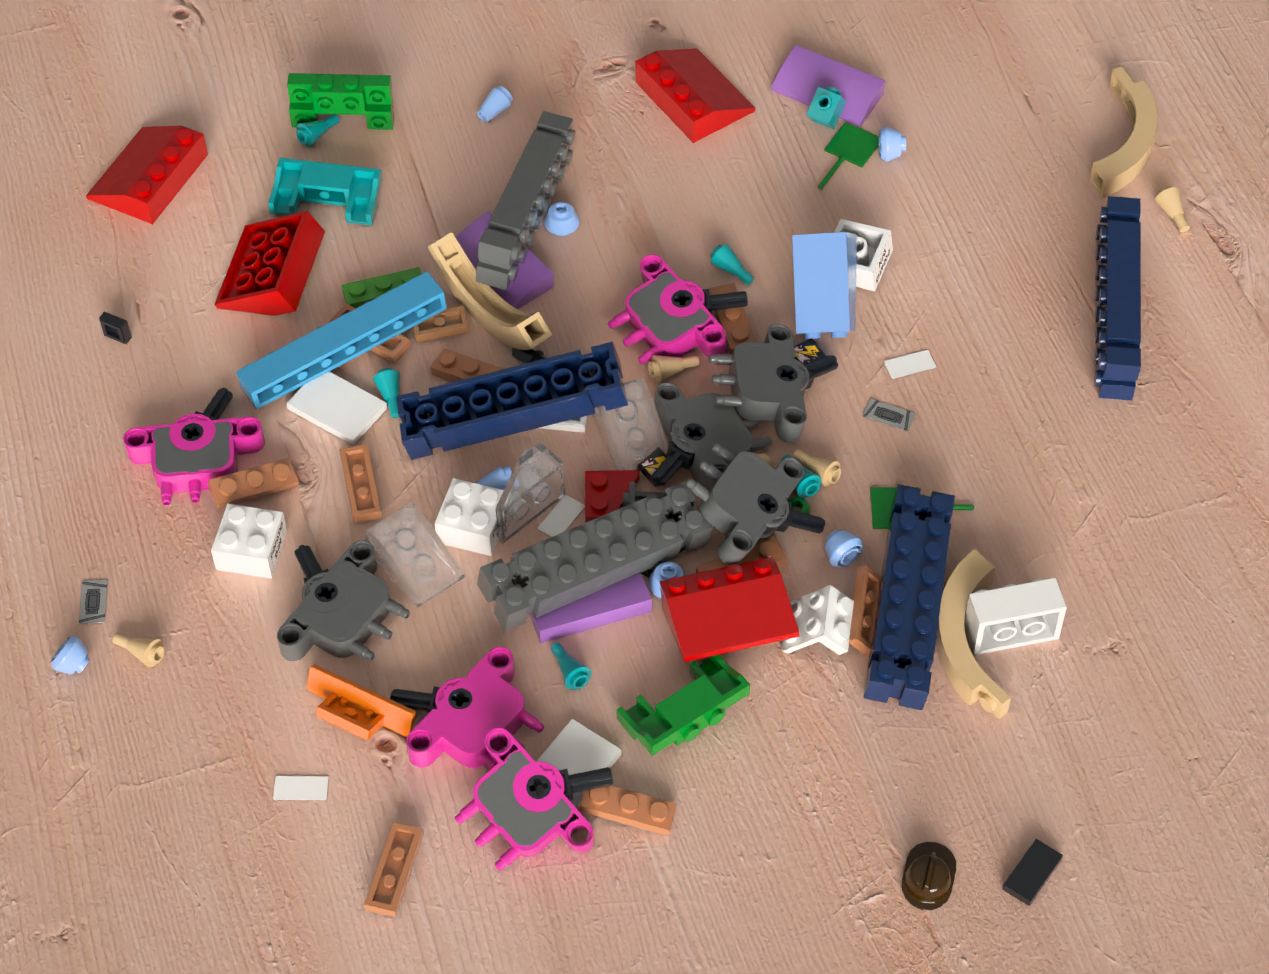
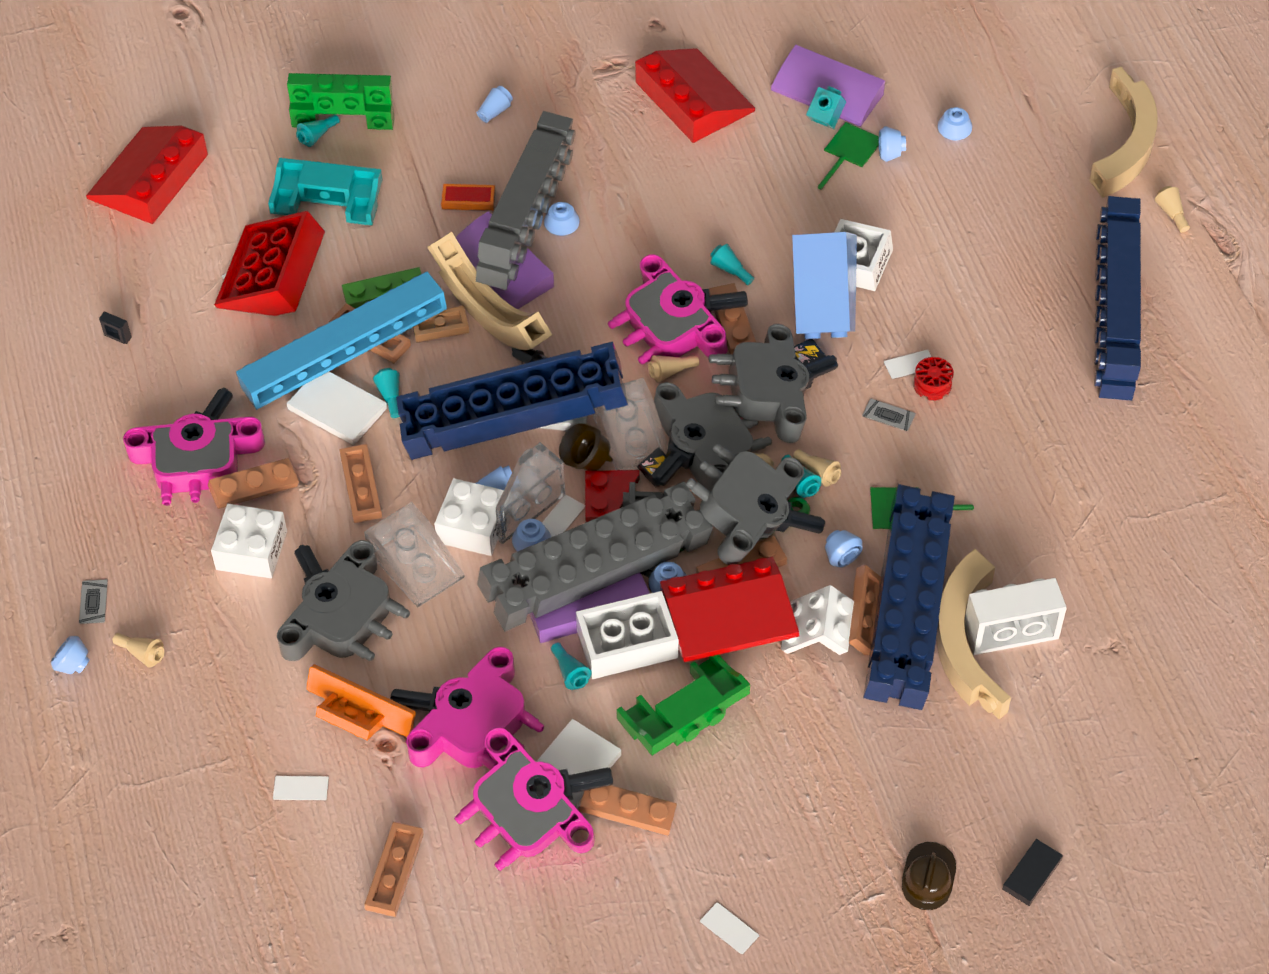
nougat plate [430,348,504,382] -> none
none -> tile [441,184,496,211]
none -> light blue cone [512,519,551,552]
none -> dark brown piece [559,423,613,471]
none -> white brick [576,591,679,679]
none -> white sticker [700,903,759,954]
none -> red wheel [913,357,954,401]
none -> light blue cone [937,107,972,141]

